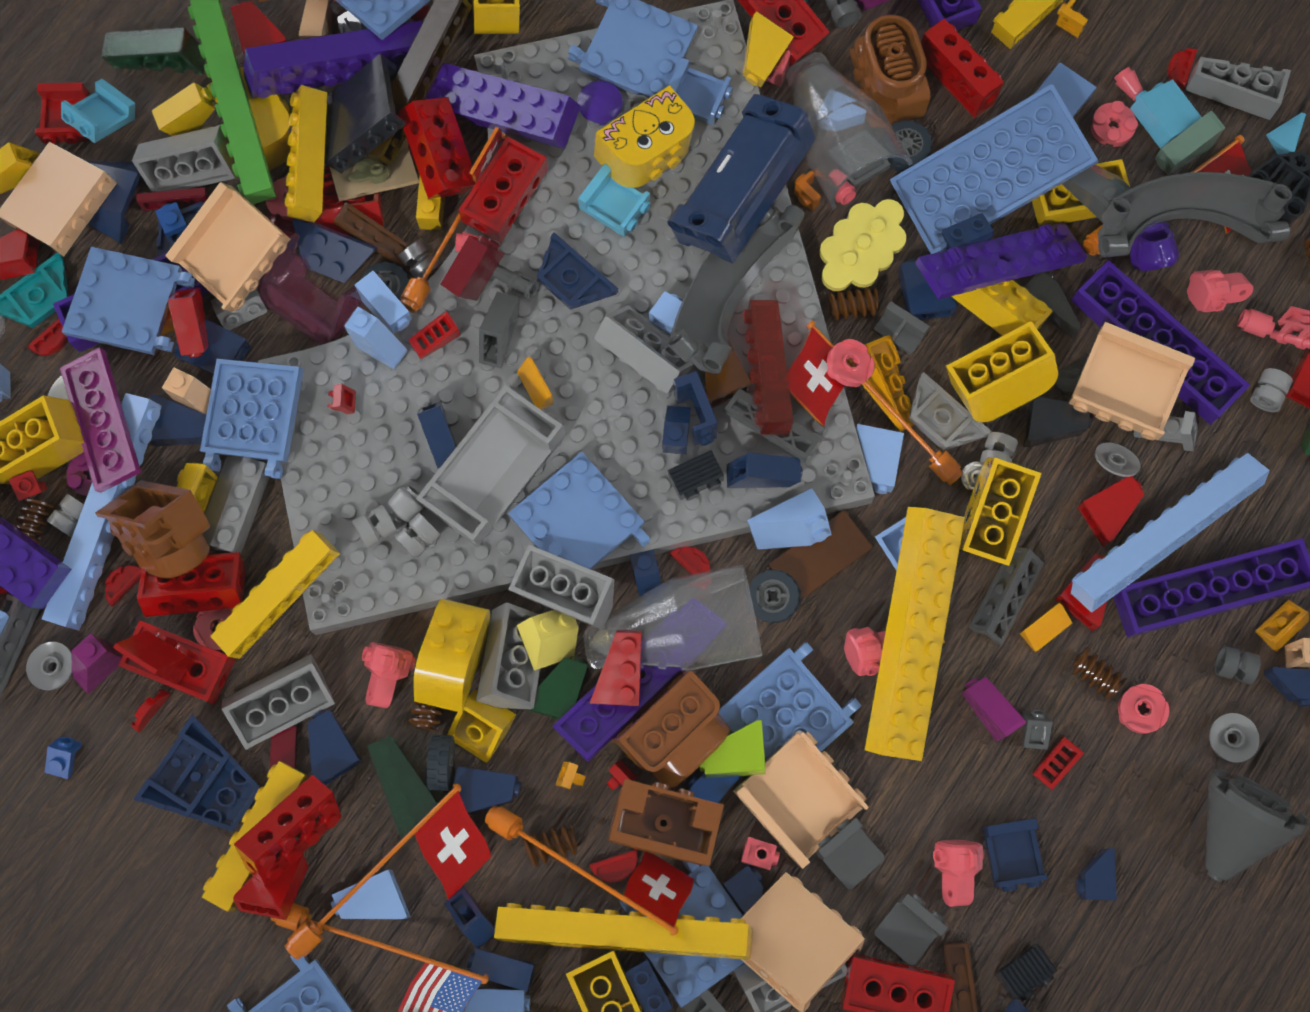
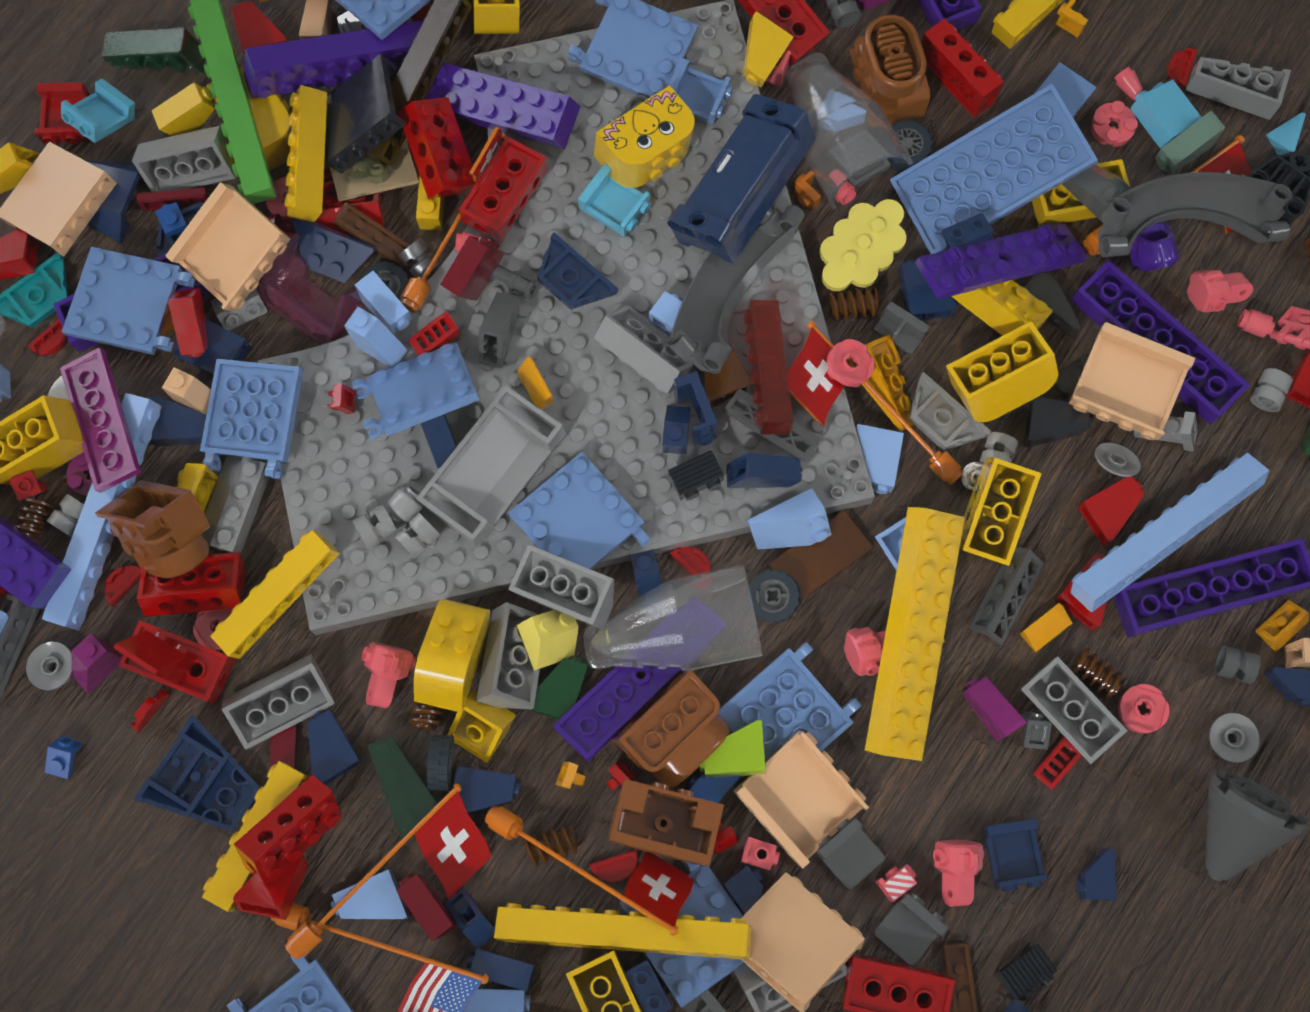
dark purple dish [577,81,623,126] -> none
red wing [590,630,642,706] -> none
none -> medium blue plate [352,342,479,439]
none -> dark red brick [396,874,458,941]
none -> red tile [713,822,738,854]
none -> coral brick [875,864,917,902]
none -> light grey slope [1021,656,1127,764]

